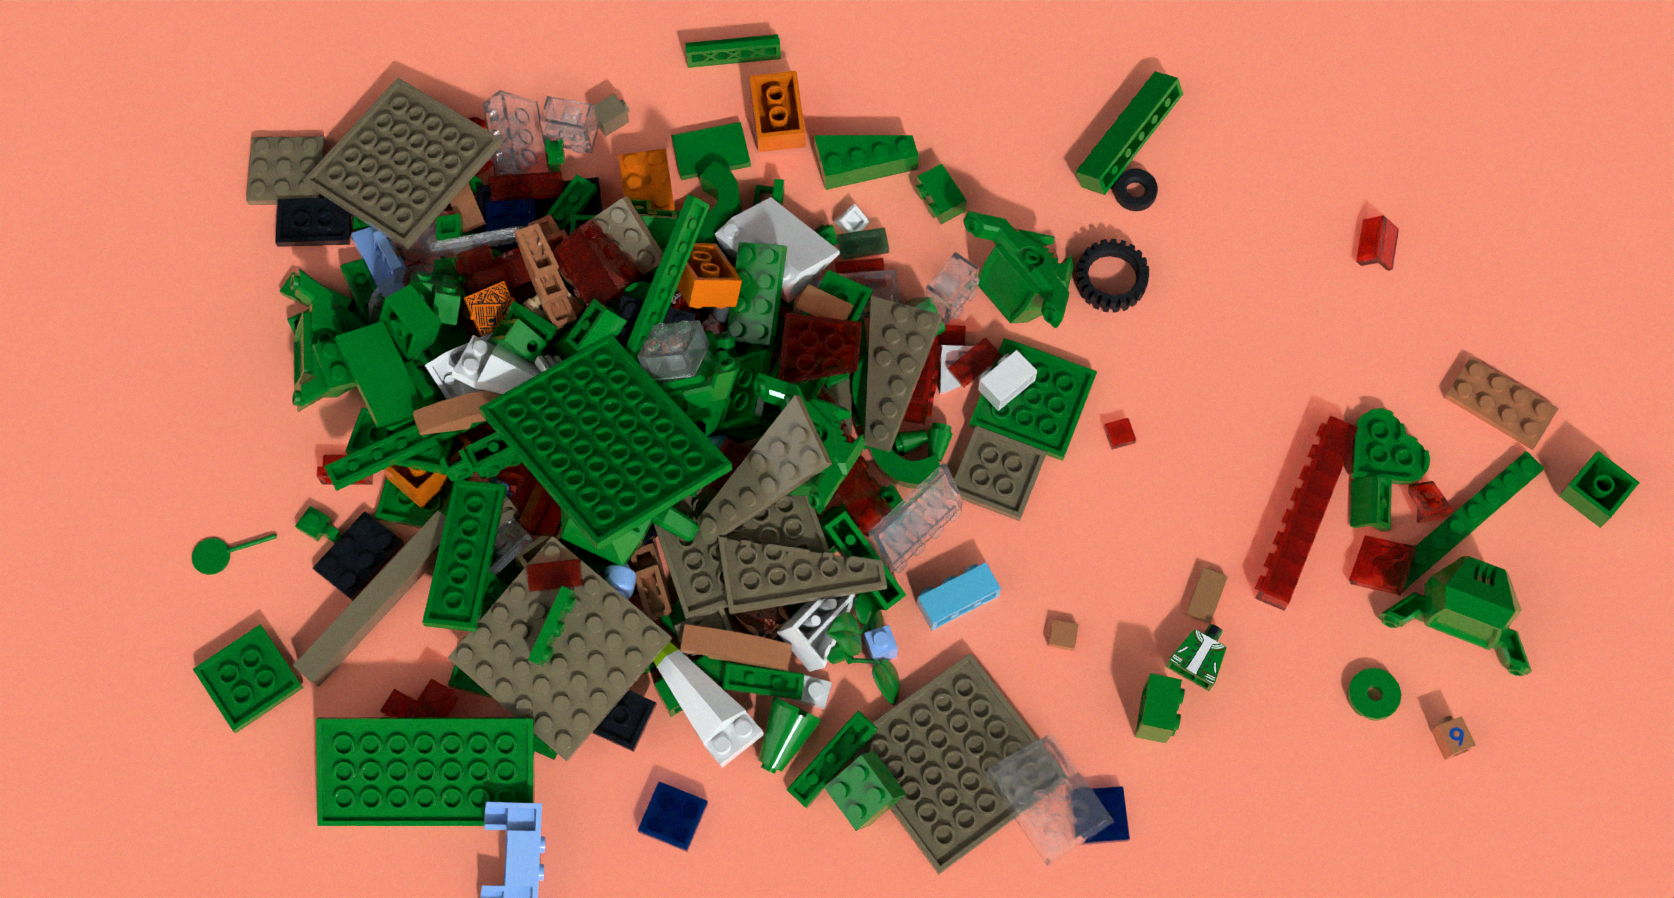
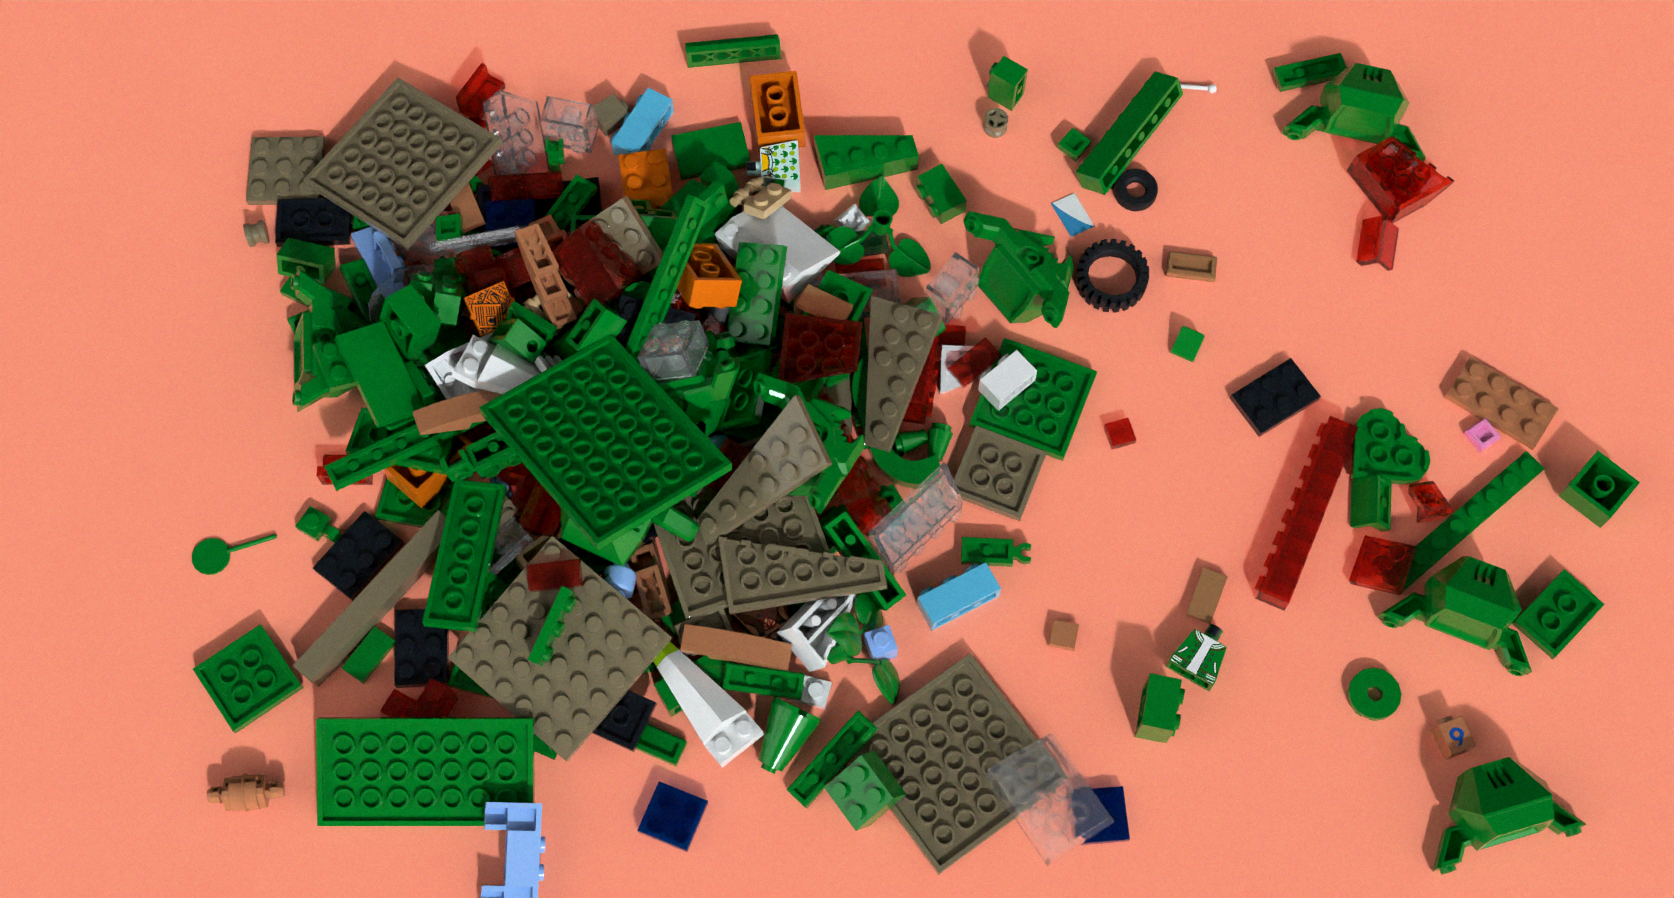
none -> nougat piece [206,774,285,812]
none -> dark tan wheel [243,219,270,248]
none -> green brick [276,238,336,285]
none -> green tile [341,626,395,684]
none -> black plate [394,608,449,688]
none -> clear red panel [455,63,506,122]
none -> medium azure brick [611,88,674,156]
none -> green tile [636,724,688,767]
none -> green bracket [661,179,728,228]
none -> tan plate [730,177,792,220]
none -> light aqua torso [746,140,800,192]
none -> green plant [825,176,931,277]
none -> green plate [961,537,1031,567]
none -> dark tan wheel [984,108,1008,138]
none -> green brick [987,56,1028,111]
none -> sticker [1051,193,1094,237]
none -> green plate [1057,127,1091,161]
none -> medium nougat tile [1166,251,1217,282]
none -> green slope [1170,326,1205,363]
none -> white hinge [1180,84,1217,93]
none -> black plate [1230,358,1321,437]
none -> green plate [1272,53,1347,92]
none -> green helmet [1282,63,1426,166]
none -> clear red wedge [1346,136,1455,225]
none -> green helmet [1432,757,1587,875]
none -> bright pink tile [1464,418,1501,453]
none -> green plate [1512,569,1605,660]

